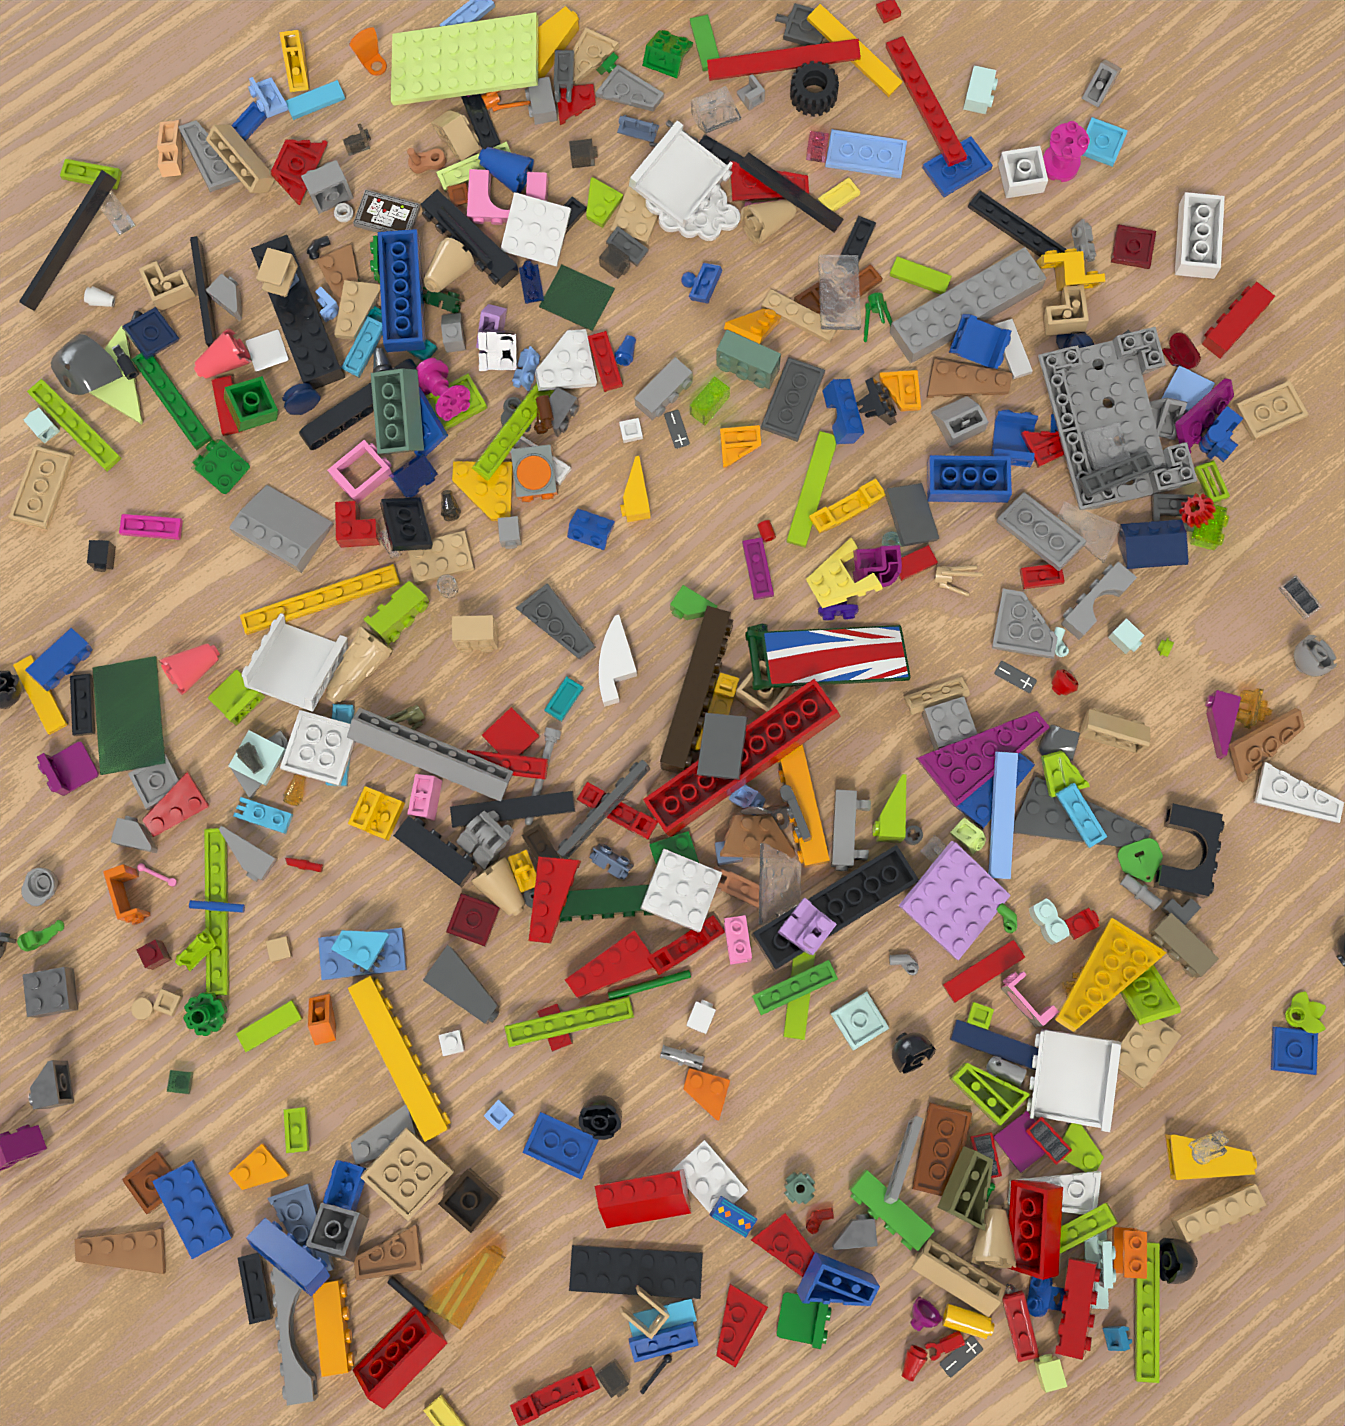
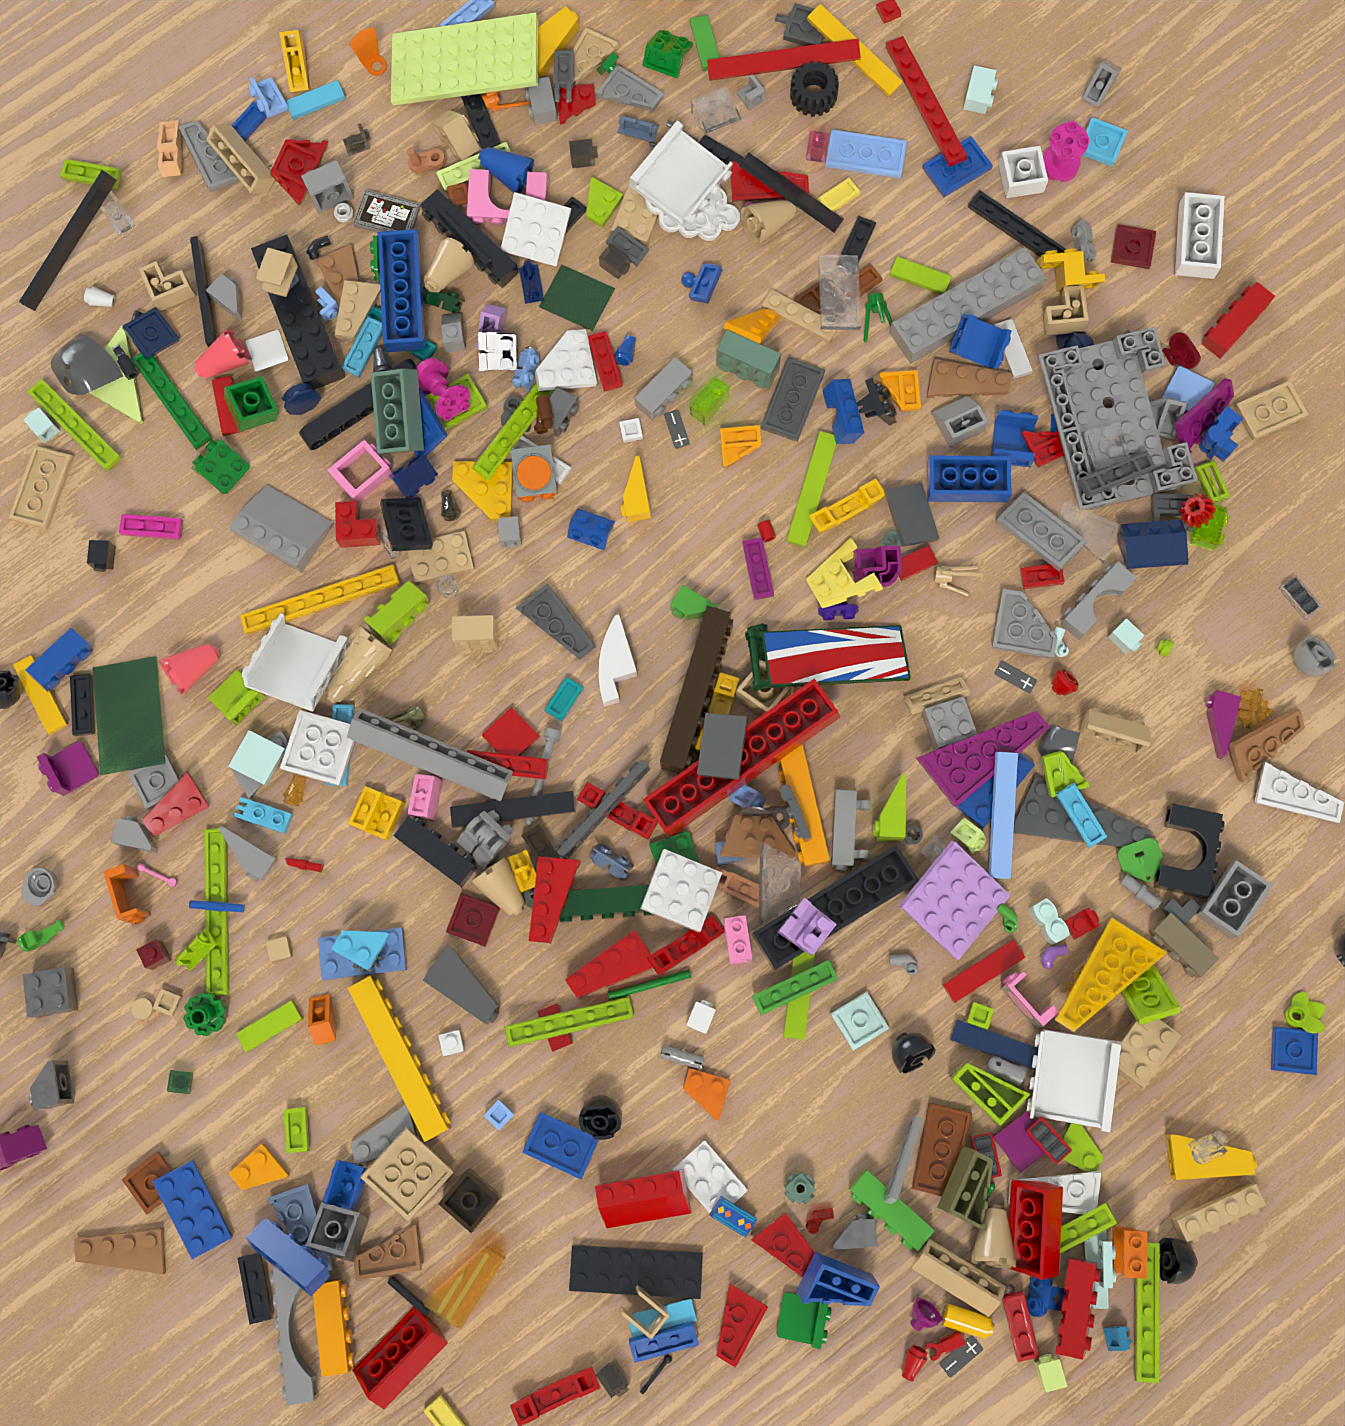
clear smoke cone [236,742,264,774] -> none
none -> medium lavender arm [1041,944,1068,969]
none -> light grey brick [1195,860,1273,939]

